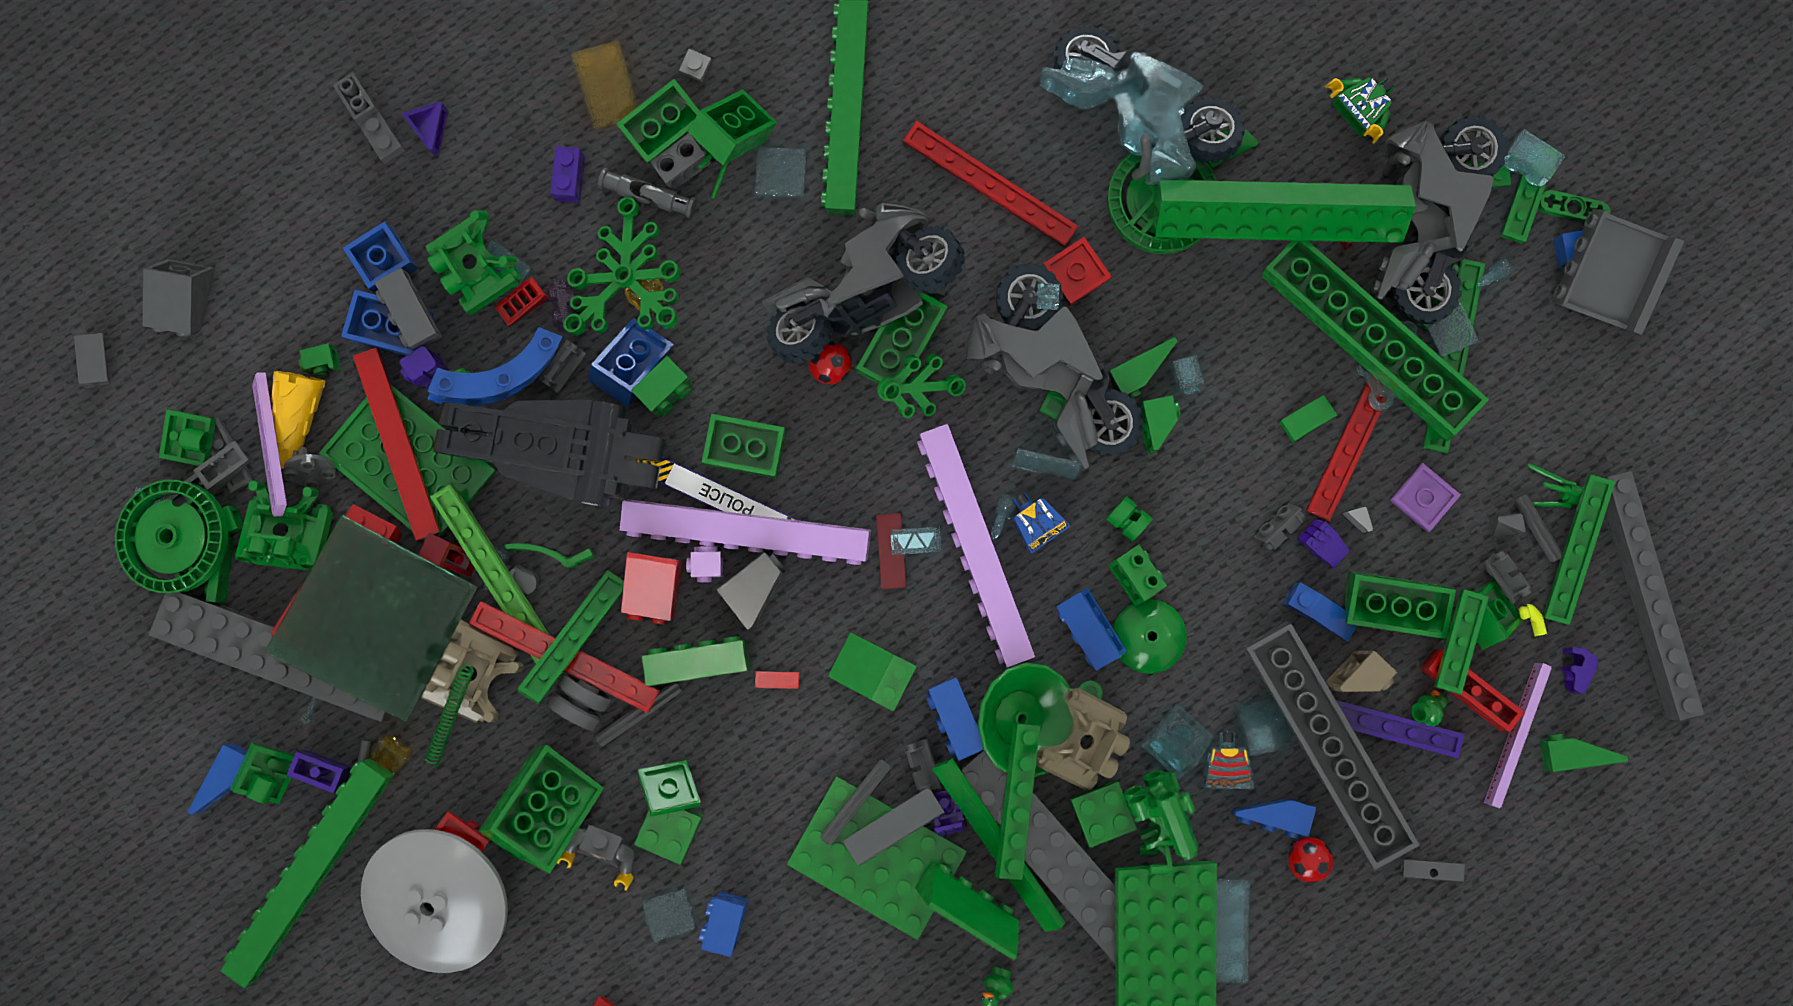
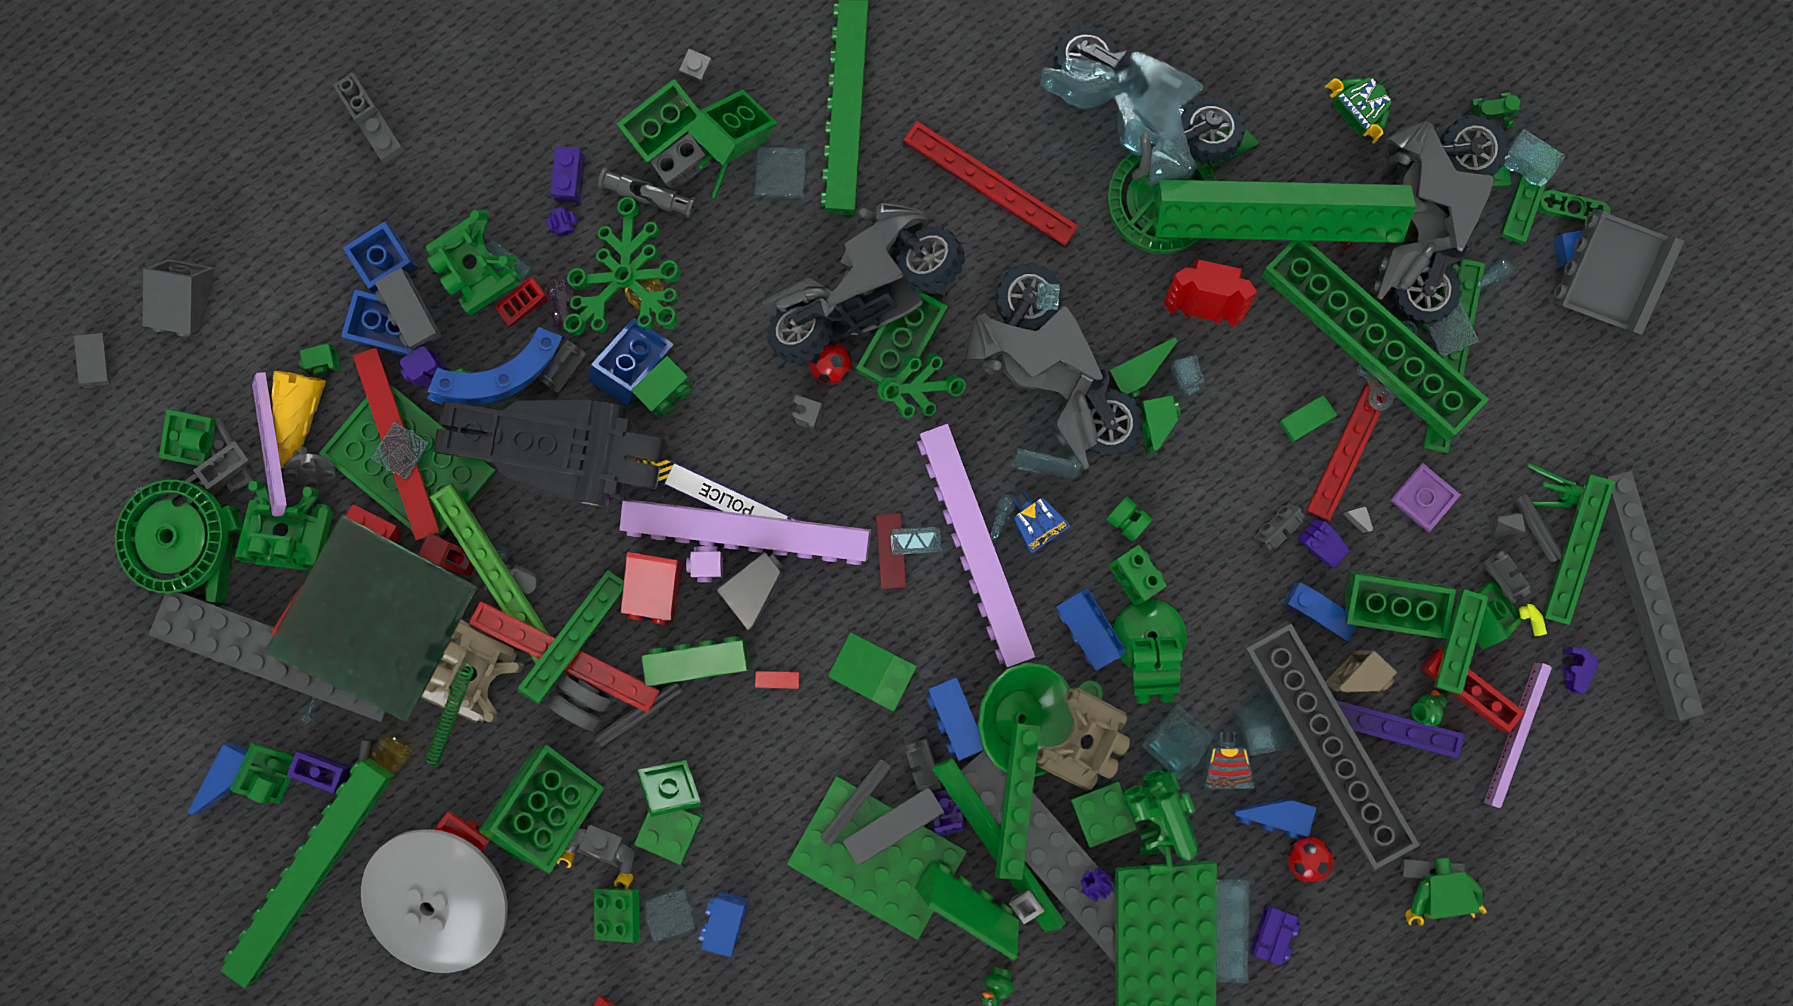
dark purple slope [401,102,448,156] -> none
green piece [505,543,597,569] -> none
clear yellow slope [572,40,638,130] -> none
green brick [702,414,787,479] -> none
green tile [1039,390,1066,420] -> none
red bracket [1043,237,1112,306] -> none
green slope [1539,733,1628,772] -> none
none -> clear light blue piece [371,422,430,480]
none -> dark purple gear [546,207,578,237]
none -> green plate [594,887,640,943]
none -> dark grey hinge [792,395,824,434]
none -> light grey slope [1009,890,1044,924]
none -> dark purple gear [1080,867,1113,902]
none -> green hips [1130,636,1183,704]
none -> red slope [1164,260,1257,328]
none -> dark purple brick [1249,904,1300,966]
none -> green torso [1405,857,1487,925]
none -> green piece [1470,92,1520,128]

